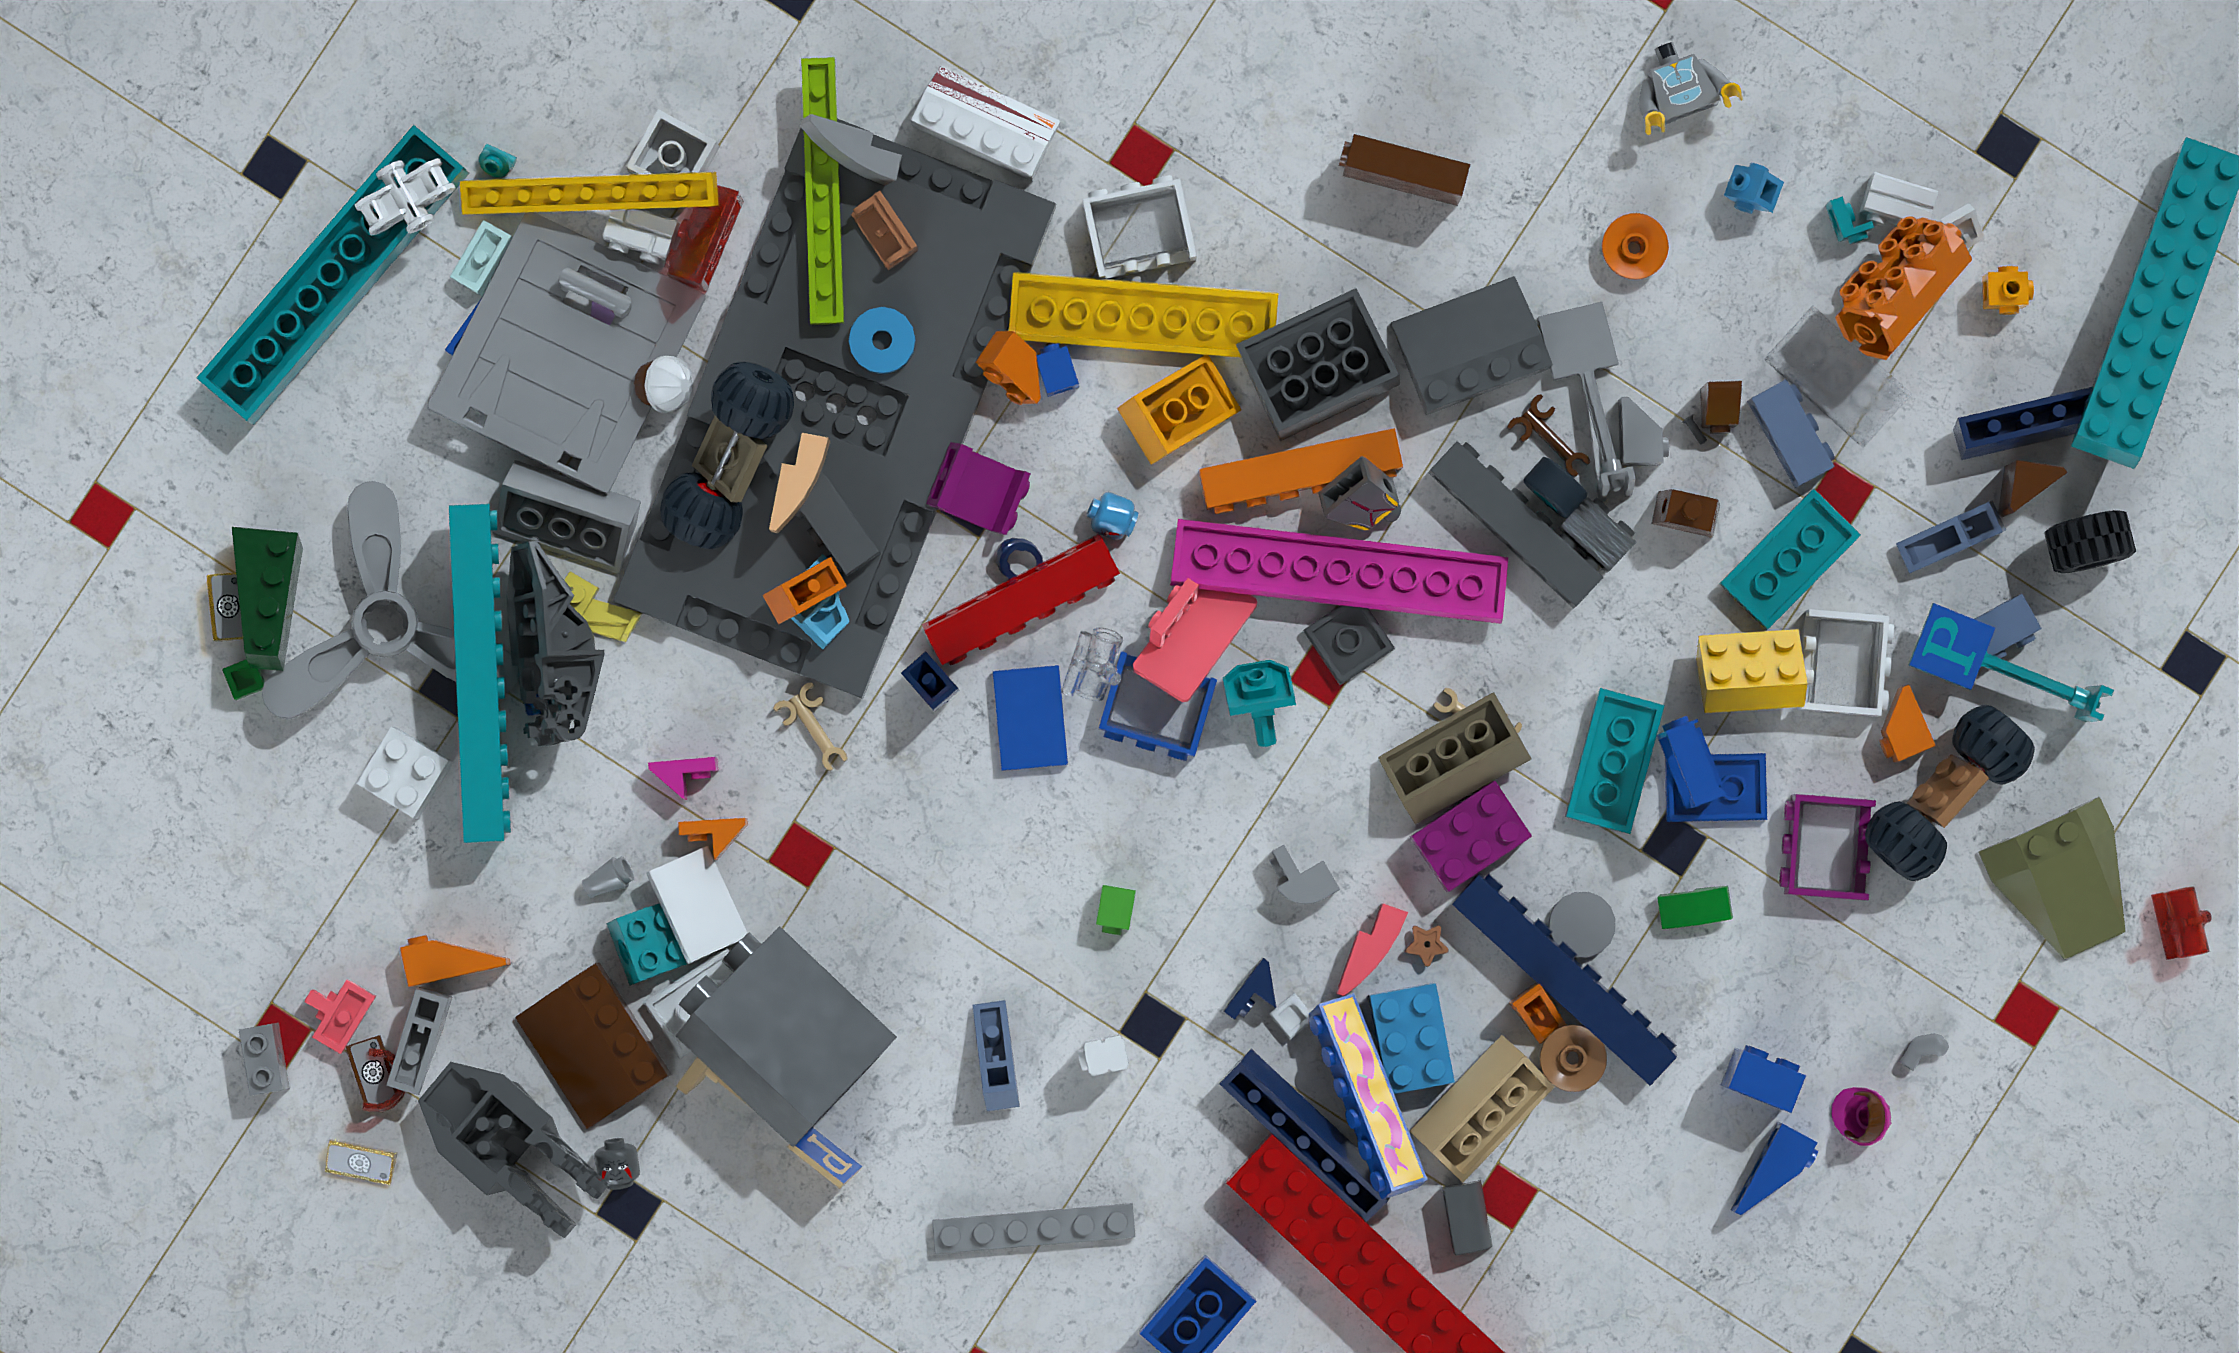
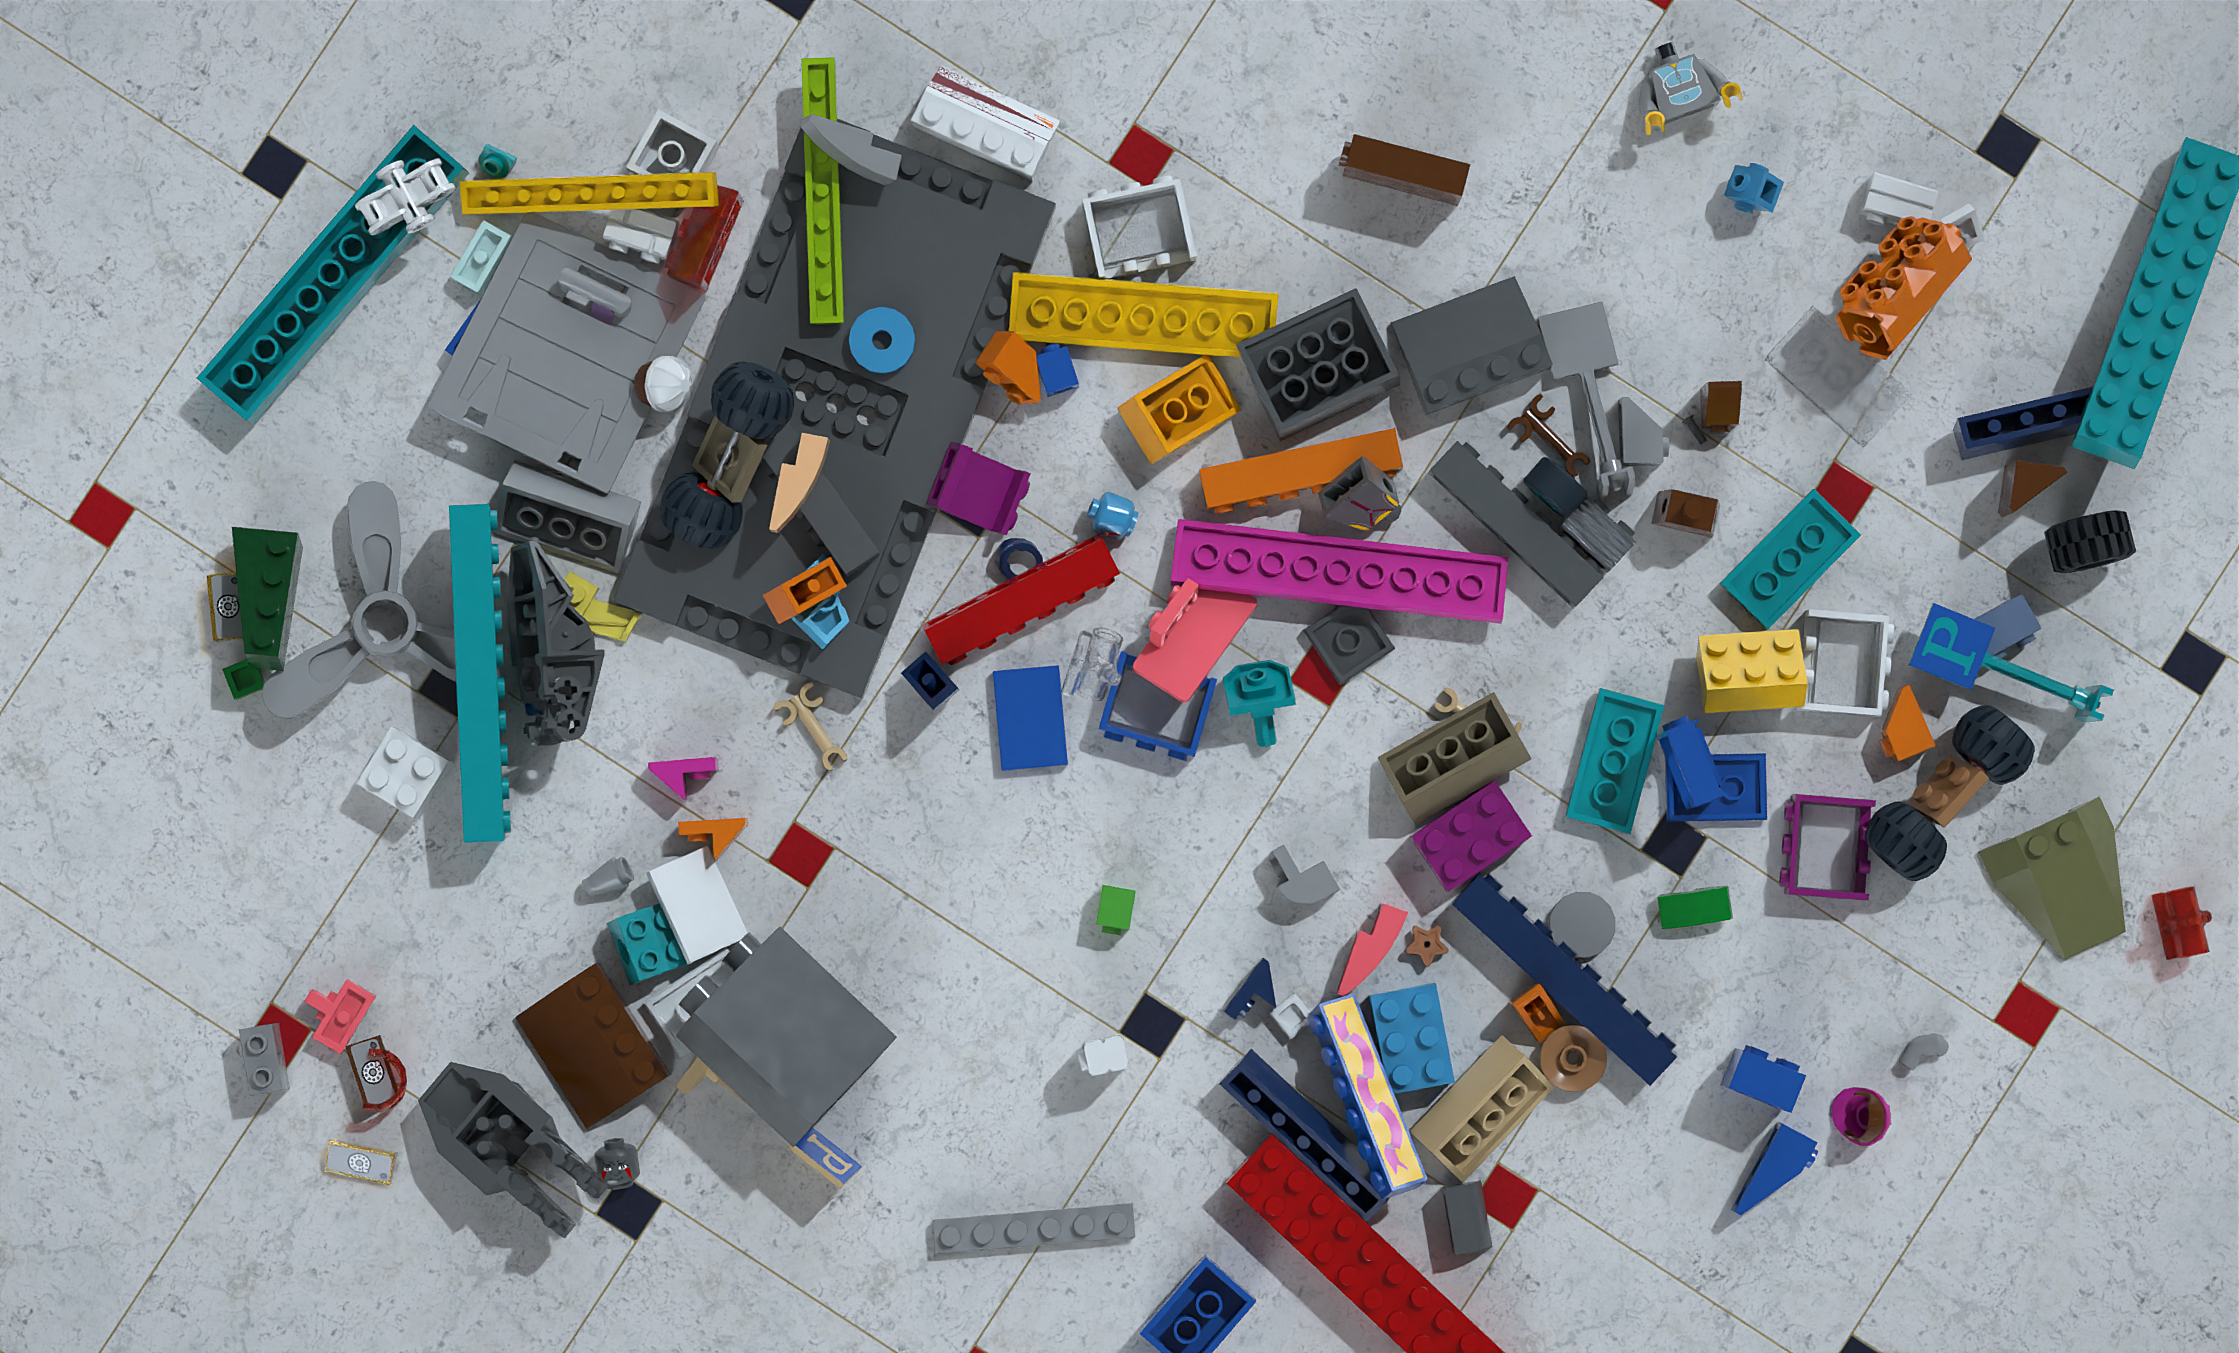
light grey slope [386,987,453,1095] -> none
orange slope [400,935,511,987] -> none
nougat hinge [851,191,918,270] -> none
sand blue slope [972,1000,1020,1111] -> none
orange dish [1602,213,1669,280] -> none
sand blue brick [1747,379,1835,488] -> none
teal bracket [1825,196,1874,244] -> none
sand blue slope [1896,500,2006,574] -> none
light orange brick [1982,266,2034,315] -> none

